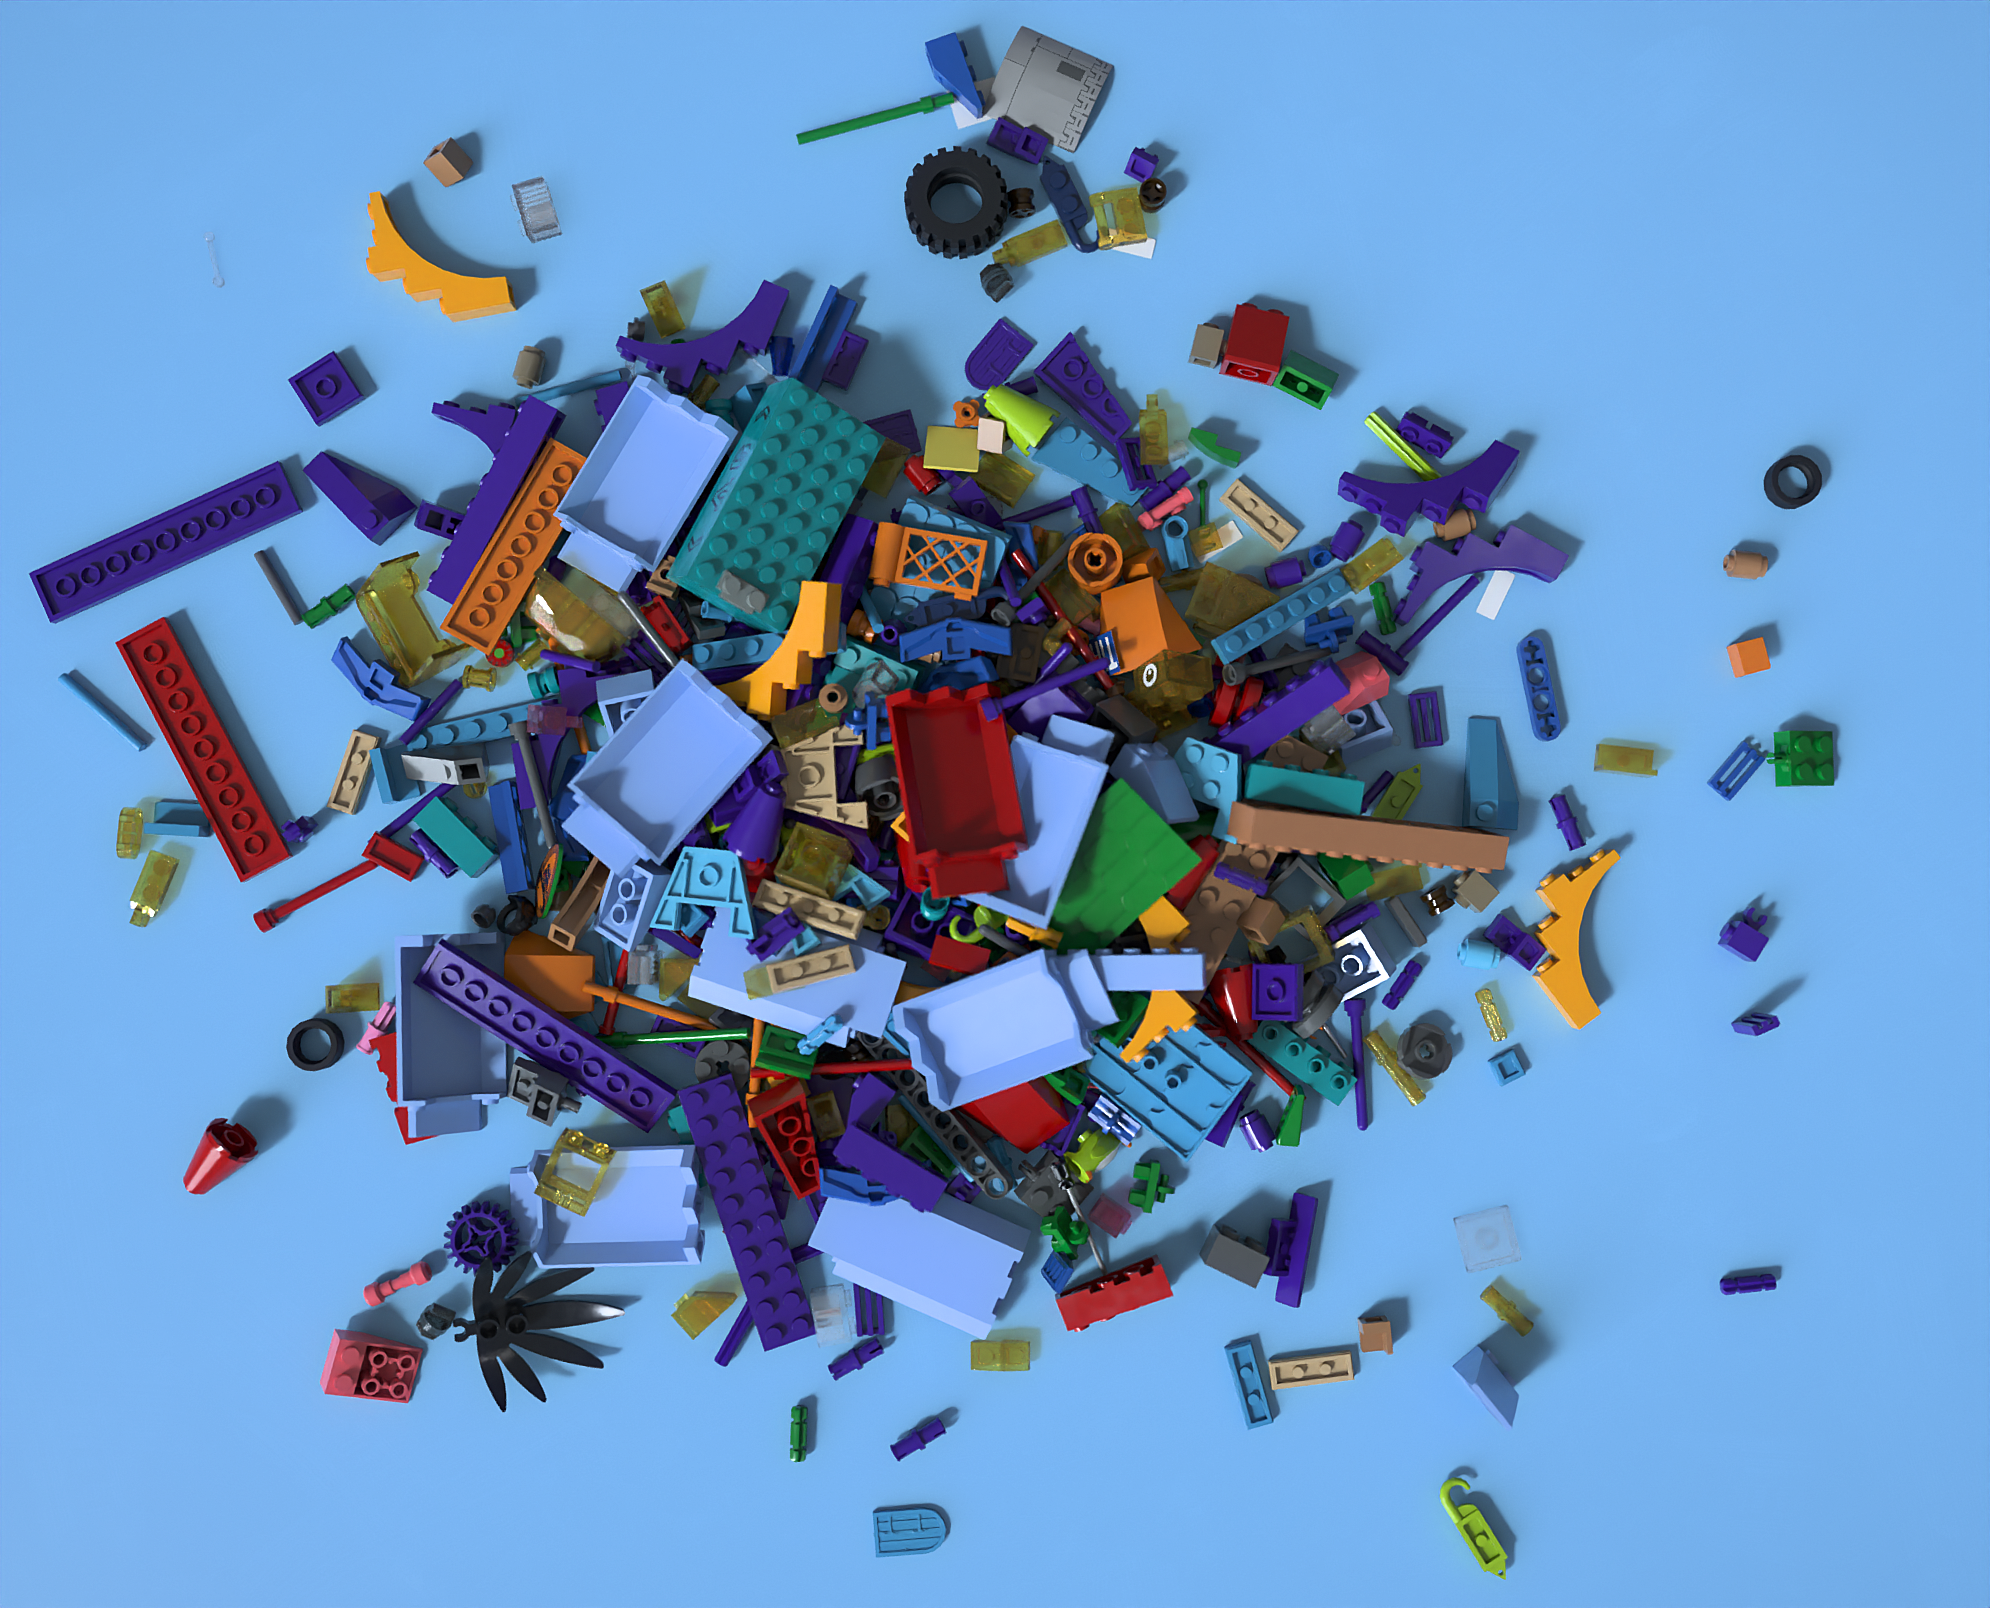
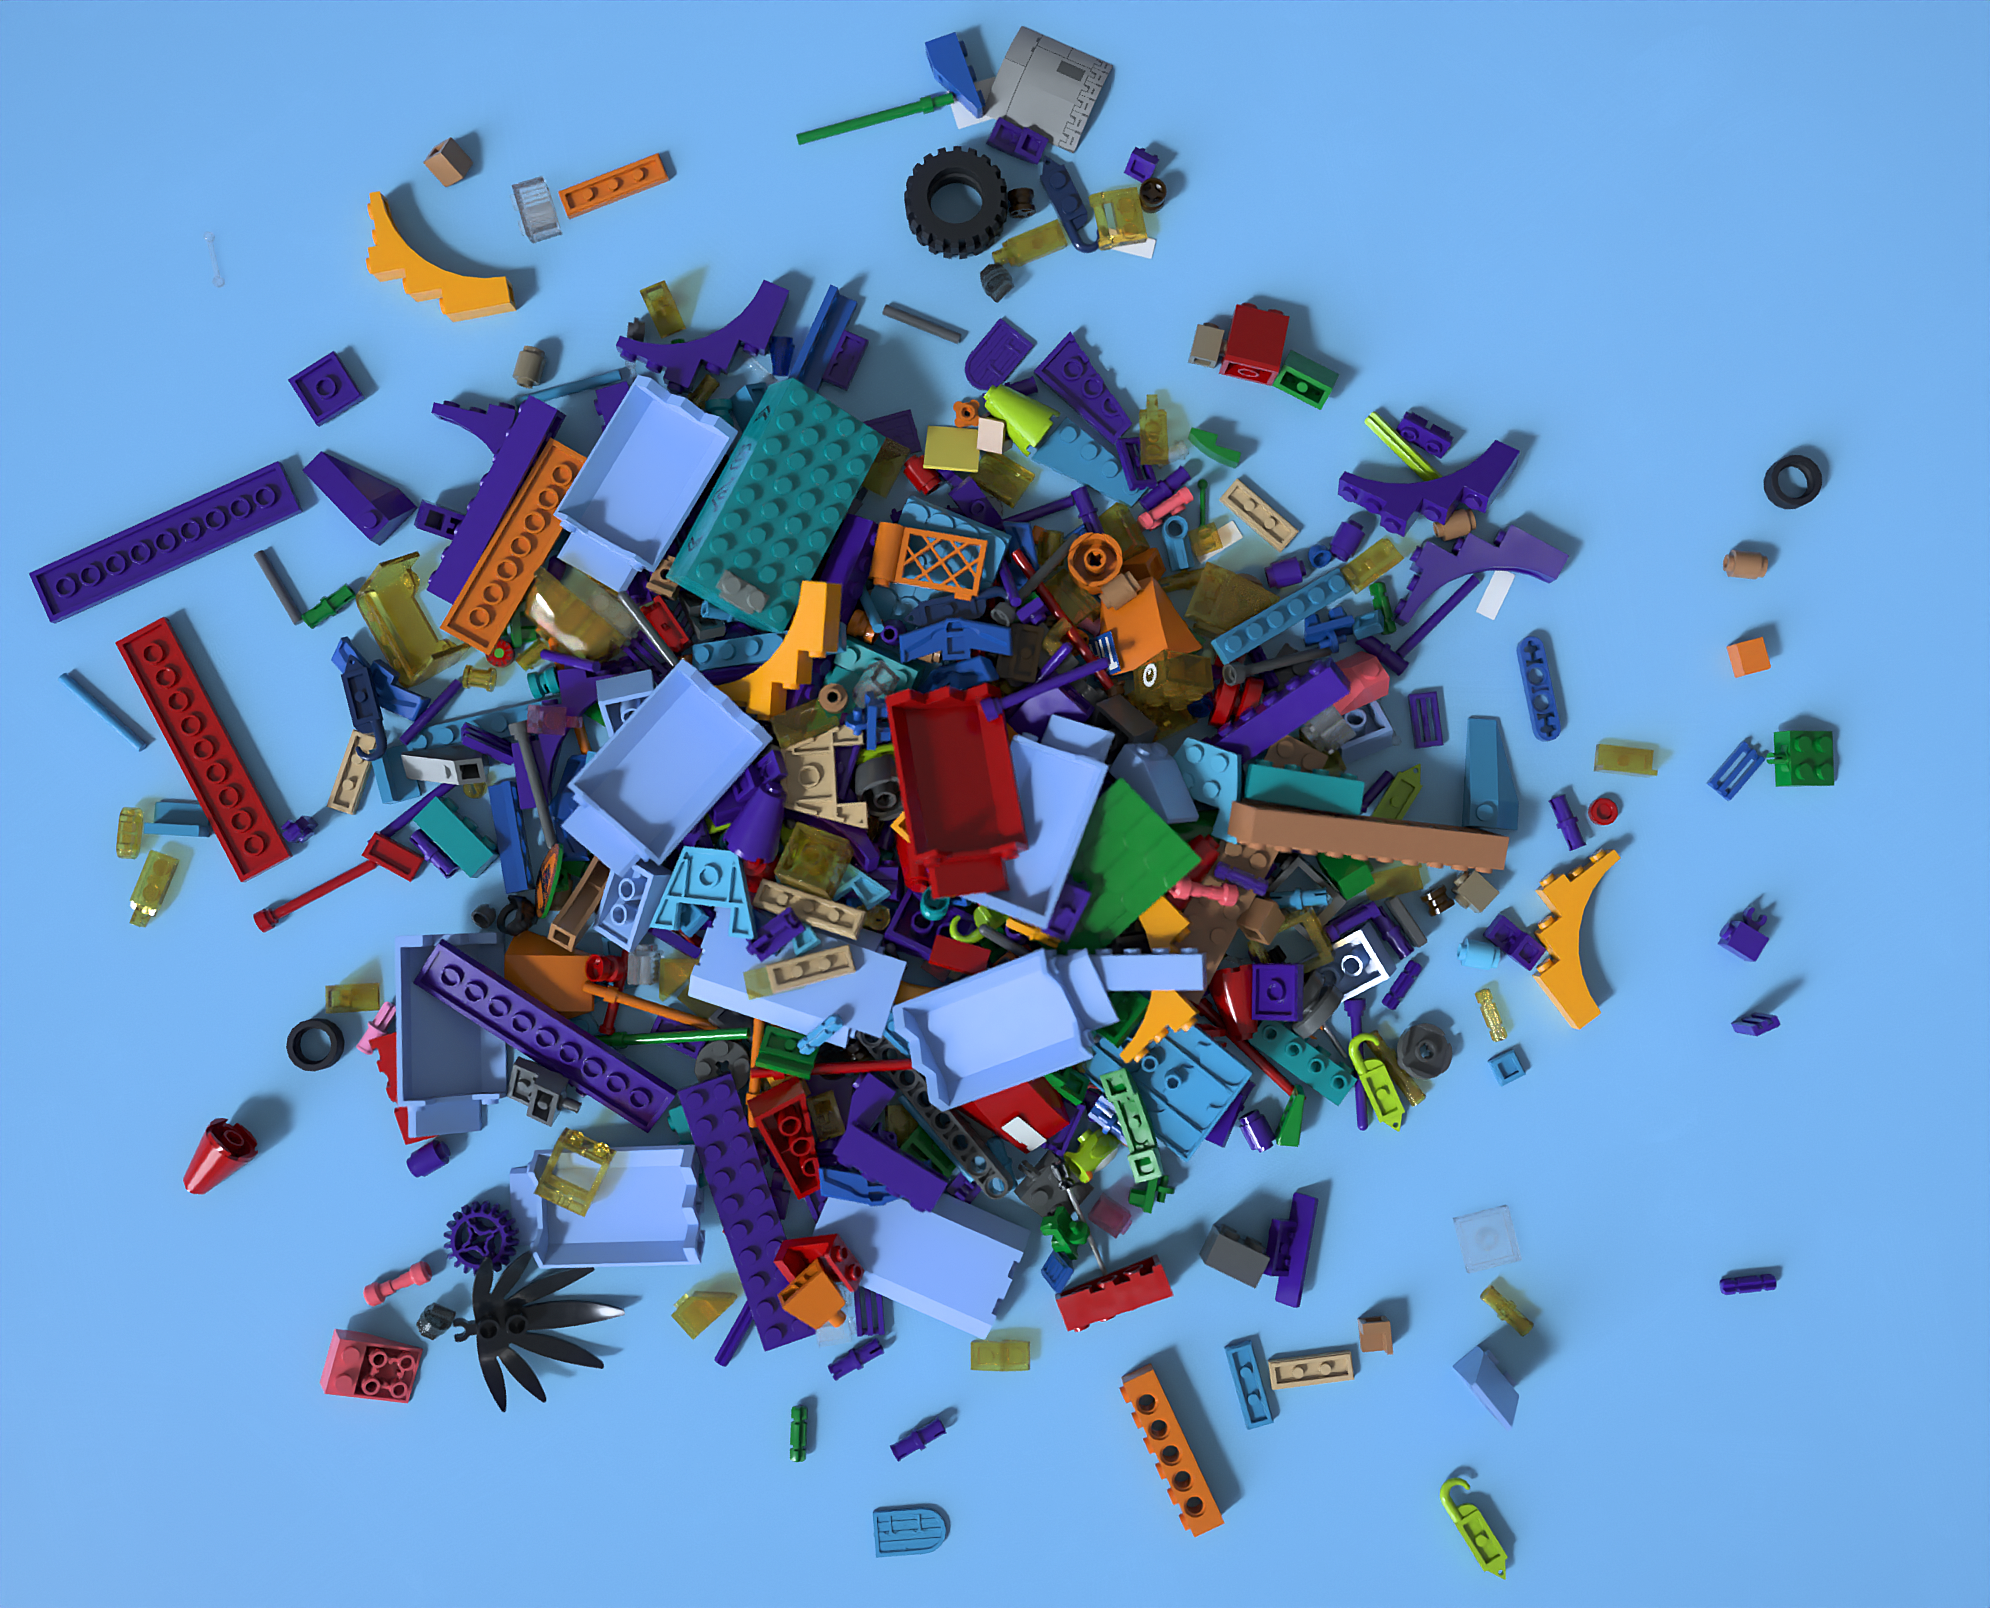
none -> dark blue plate [340,654,387,761]
none -> dark purple brick [406,1139,451,1178]
none -> dark purple tile [461,722,514,765]
none -> orange tile [558,153,669,220]
none -> red wheel [585,954,625,983]
none -> red panel [773,1233,865,1292]
none -> orange torso [778,1259,846,1329]
none -> dark grey bar [883,304,961,344]
none -> white sticker [1002,1117,1047,1151]
none -> dark purple hinge [1041,872,1091,942]
none -> medium nougat brick [1099,571,1142,610]
none -> slope [1100,1067,1163,1183]
none -> orange brick [1119,1363,1224,1538]
none -> coral piece [1170,876,1239,907]
none -> dark azure pin [1270,887,1328,910]
none -> lime plate [1348,1032,1405,1132]
none -> dark azure tile [1354,609,1384,640]
none -> dark purple pin [1370,905,1415,960]
none -> red tile [1588,798,1618,826]

